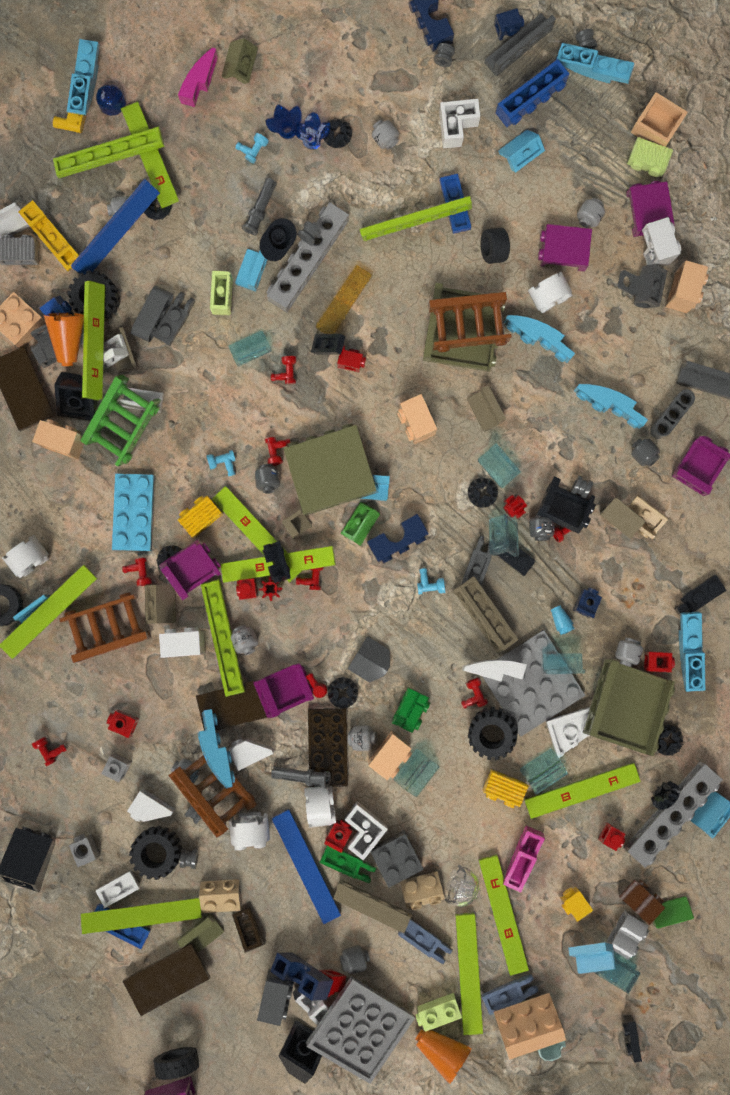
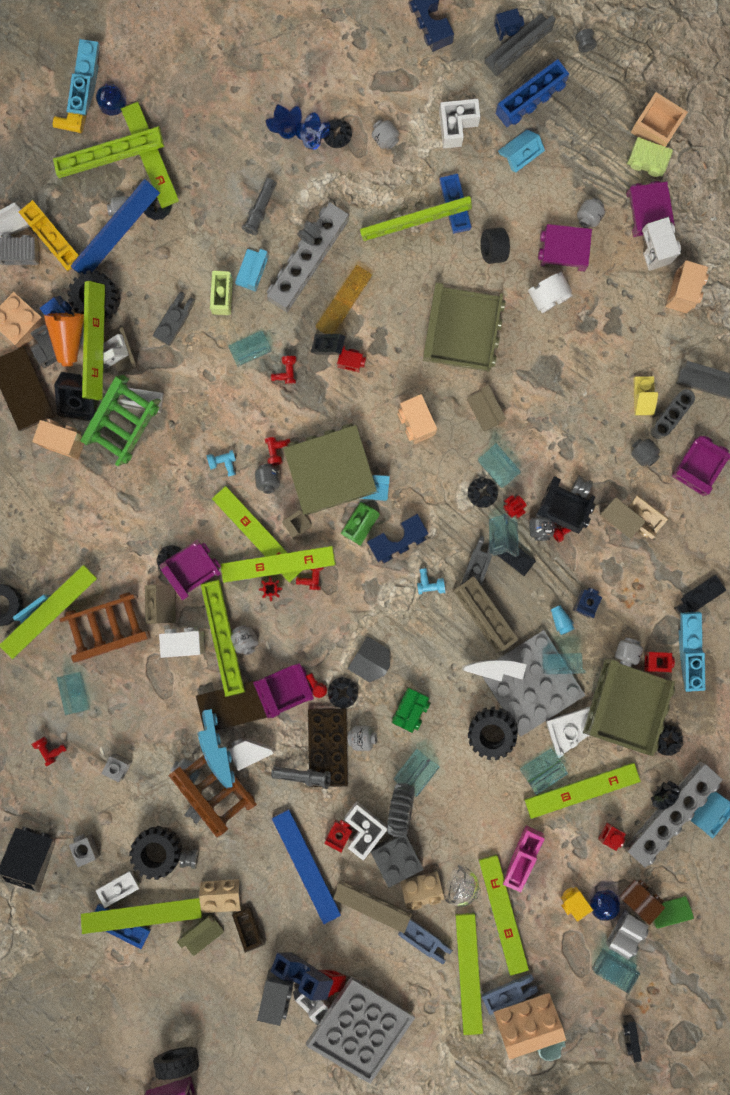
white brick [2,535,49,578] -> none
red brick [106,710,139,738] -> none
medium azure plate [112,474,155,551] -> none
red piece [122,558,152,587] -> none
dark brown tile [122,942,211,1016] -> none
white slope [127,788,175,822] -> none
dark grey beam [131,285,174,342] -> none
dark pink slope [178,47,218,107] -> none
yellow brick [178,496,223,538] -> none
olive panel [222,38,258,84] -> none
white brick [229,812,270,850] -> none
medium azure piece [235,133,269,164] -> none
red brick [236,578,258,600] -> none
black piece [259,218,297,262] -> none
black hinge [262,541,291,583] -> none
black slope [278,1020,322,1084] -> none
white brick [304,786,336,828] -> none
green hinge [320,846,376,883] -> none
dark grey head [339,945,370,975] -> none
light nougat piece [368,731,412,780] -> none
yellowish green brick [415,993,462,1032] -> none
orange cone [415,1029,471,1084] -> none
dark orange fence [428,292,512,352] -> none
dark grey wheel [434,43,455,67] -> none
red piece [461,677,488,709] -> none
yellow brick [483,769,529,808] -> none
medium azure slope [504,315,575,363] -> none
medium azure slope [556,43,635,84] -> none
medium azure panel [568,942,616,974] -> none
medium azure slope [574,384,648,429] -> none
dark grey piece [618,264,668,308] -> none
none -> clear light blue panel [57,672,89,716]
none -> dark grey gear [387,783,415,837]
none -> clear blue hair [590,889,620,921]
none -> light yellow slope [633,376,658,416]

